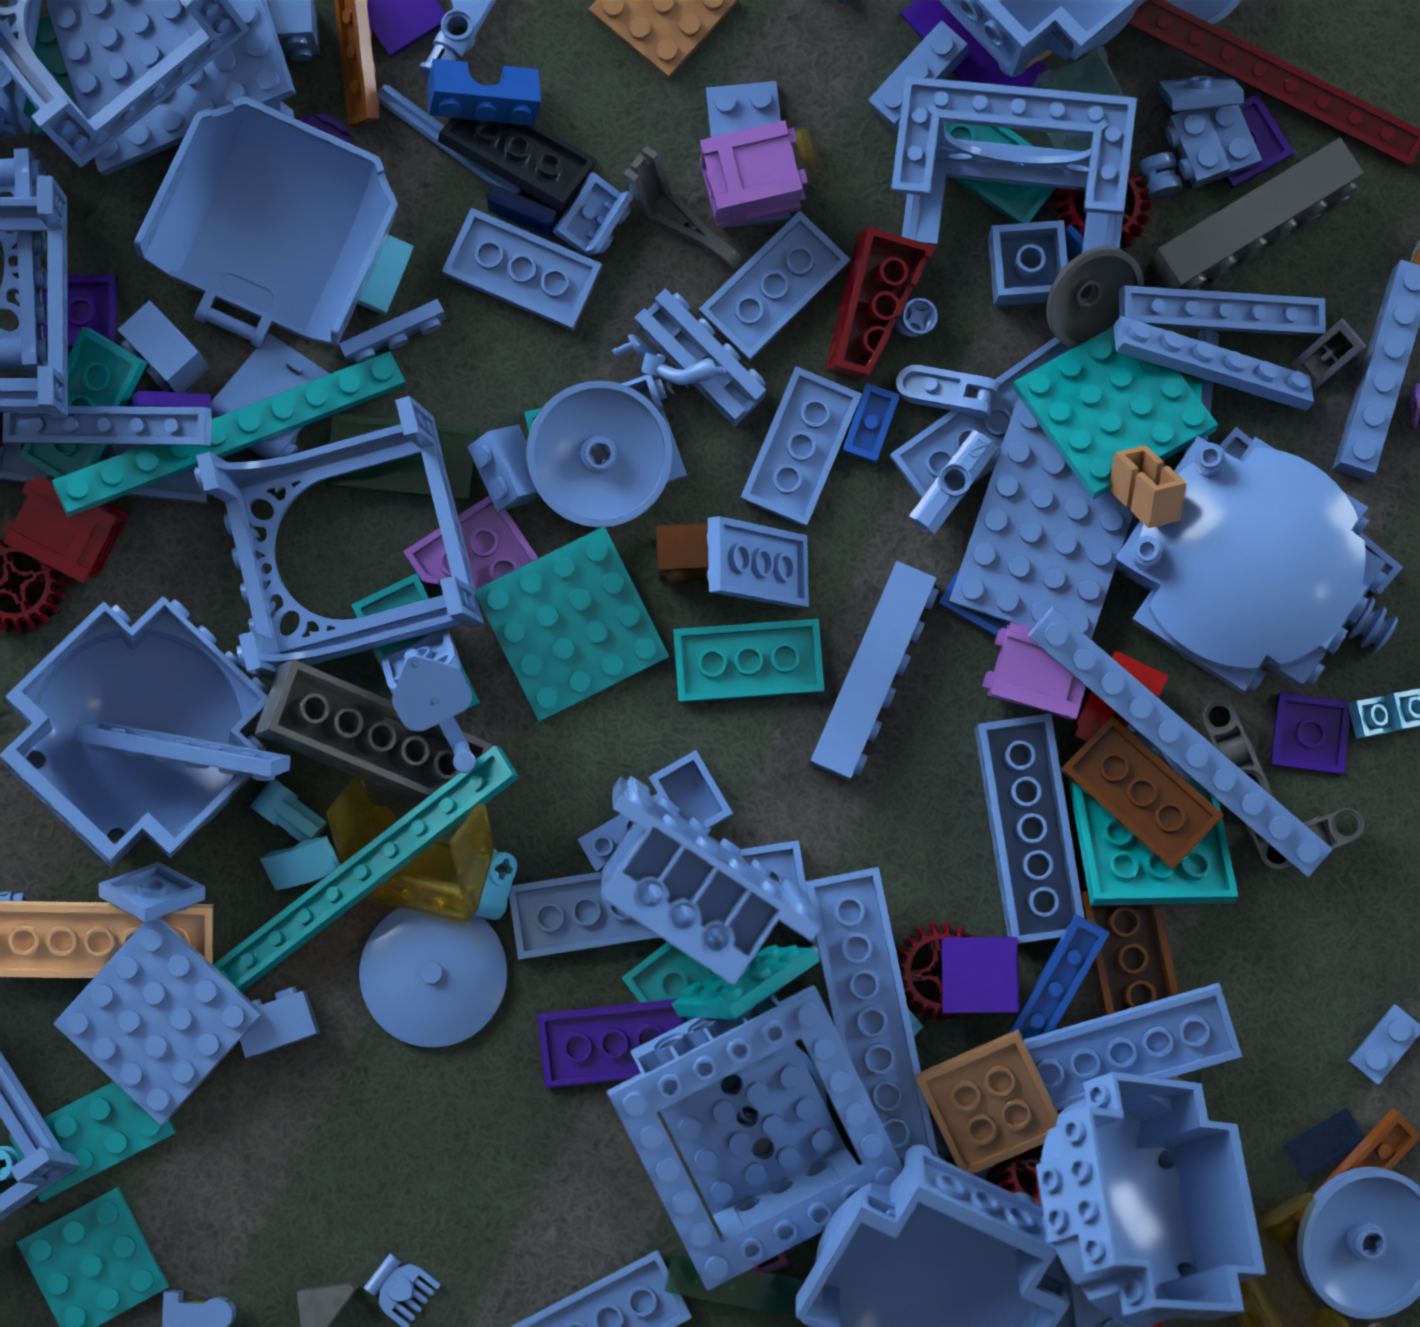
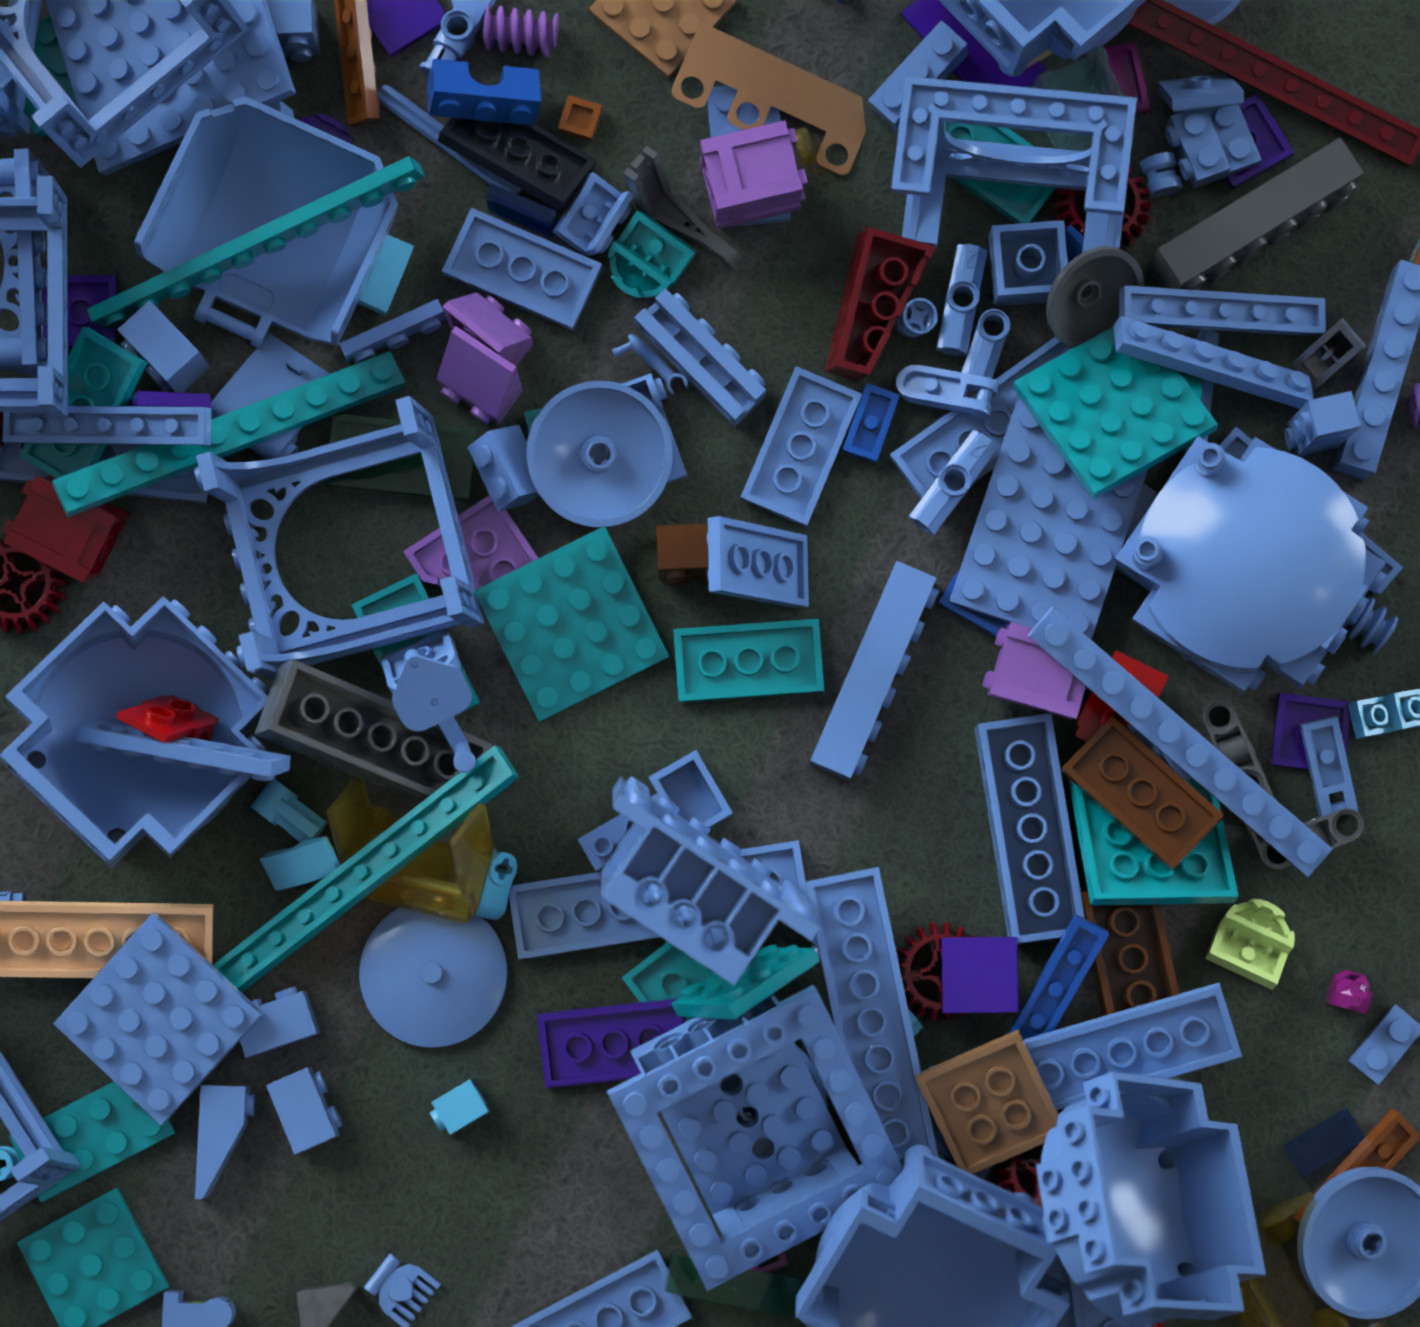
medium blue plate [99,862,205,922] -> none
medium blue piece [641,352,726,386] -> none
medium blue plate [699,210,851,362] -> none
medium nougat piece [1109,445,1187,528] -> none
none -> teal plate [87,156,425,329]
none -> red piece [116,695,220,743]
none -> medium blue slope [195,1085,257,1199]
none -> medium blue brick [266,1067,343,1155]
none -> medium azure brick [430,1079,491,1135]
none -> medium lavender slope [436,326,523,425]
none -> medium lavender slope [443,292,534,366]
none -> medium lavender piece [483,4,559,58]
none -> dark orange plate [558,95,603,142]
none -> teal slope [608,210,698,298]
none -> medium nougat piece [671,21,866,175]
none -> medium blue piece [936,244,988,357]
none -> medium blue piece [961,309,1010,378]
none -> magenta tile [1100,42,1151,114]
none -> yellowish green slope [1205,899,1295,990]
none -> medium blue brick [1284,391,1361,457]
none -> medium blue plate [1299,716,1358,818]
none -> magenta rock [1326,970,1373,1014]

